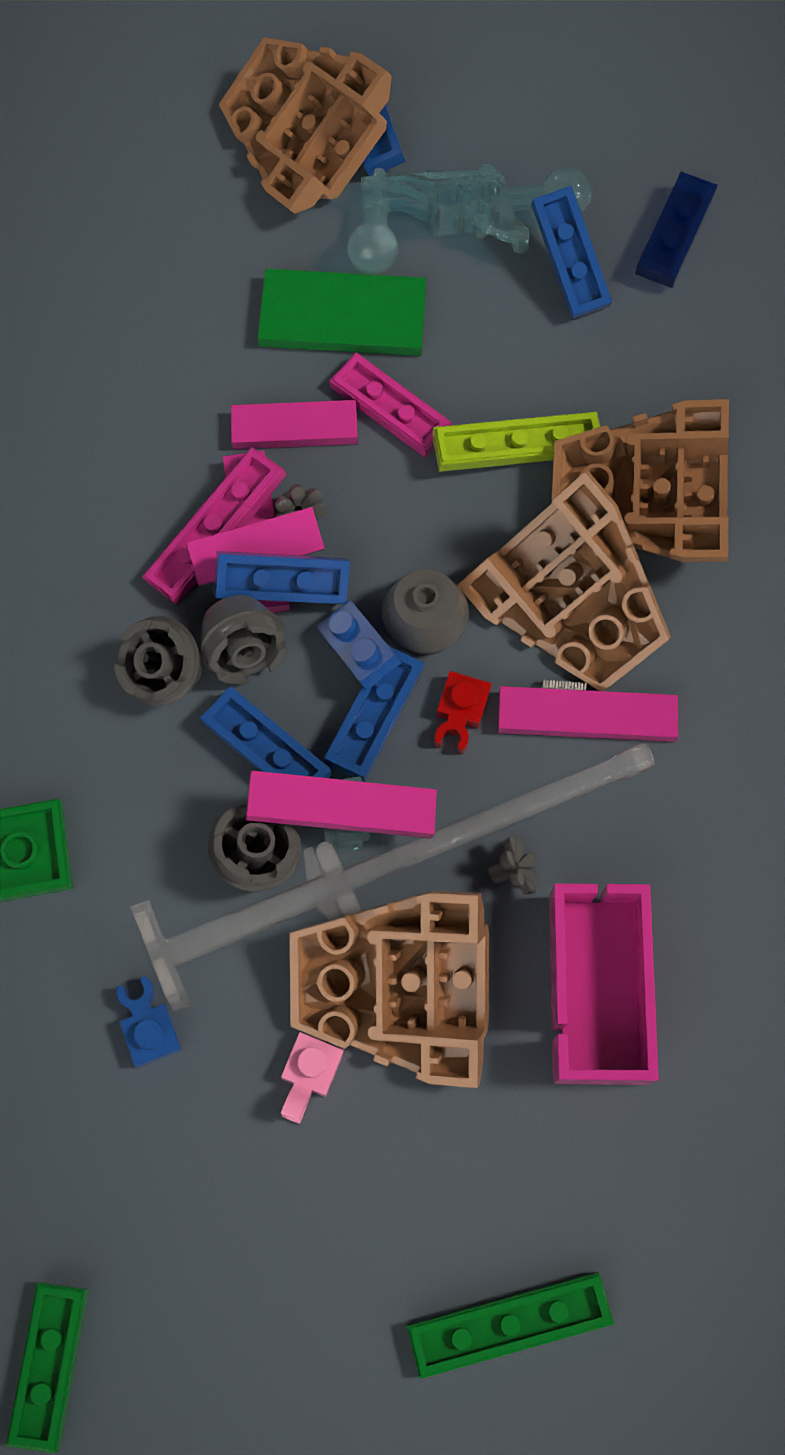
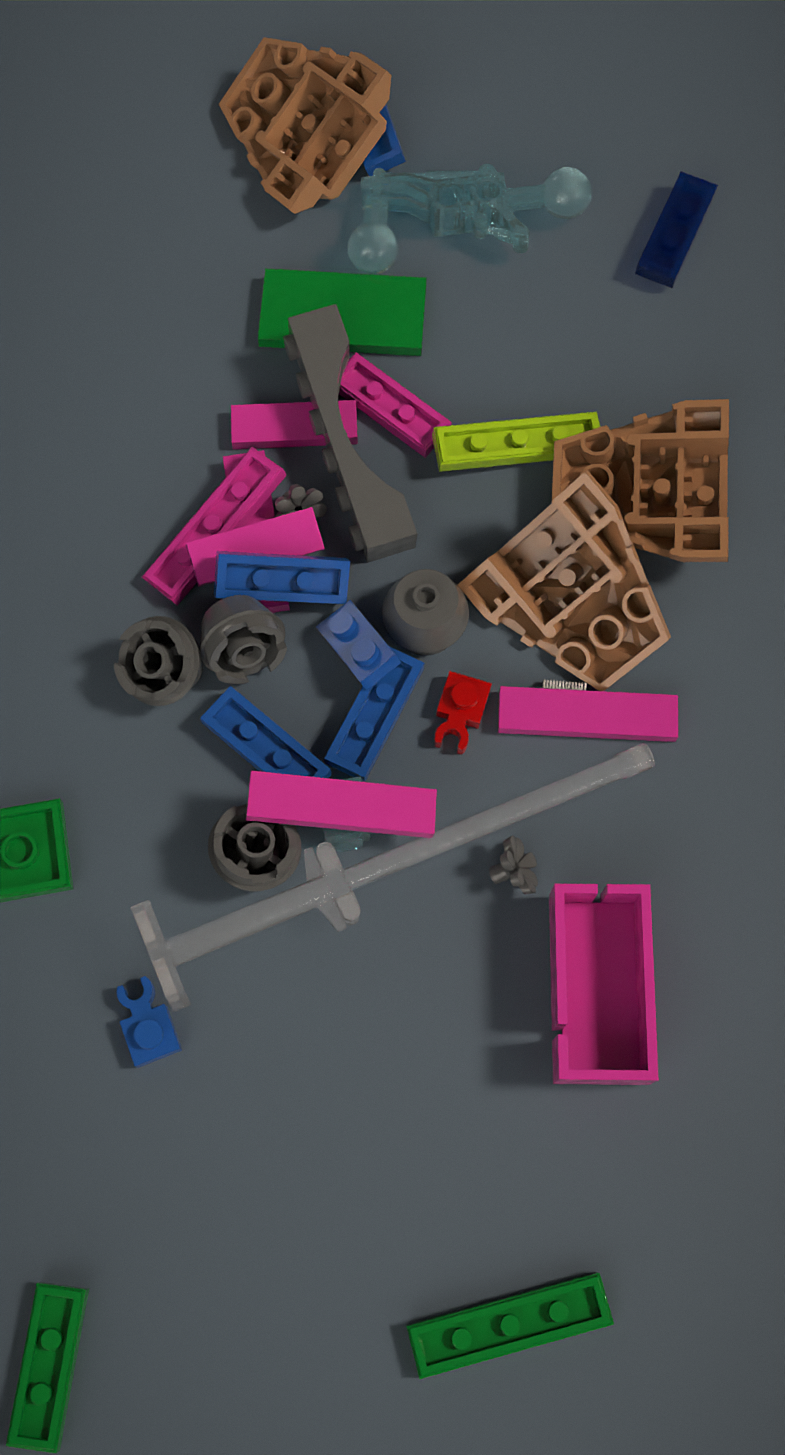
bright pink plate [281,1032,344,1124] -> none
medium nougat wedge [289,891,489,1088] -> none
blue plate [531,185,612,320] -> none
none -> dark grey arch [283,304,417,563]

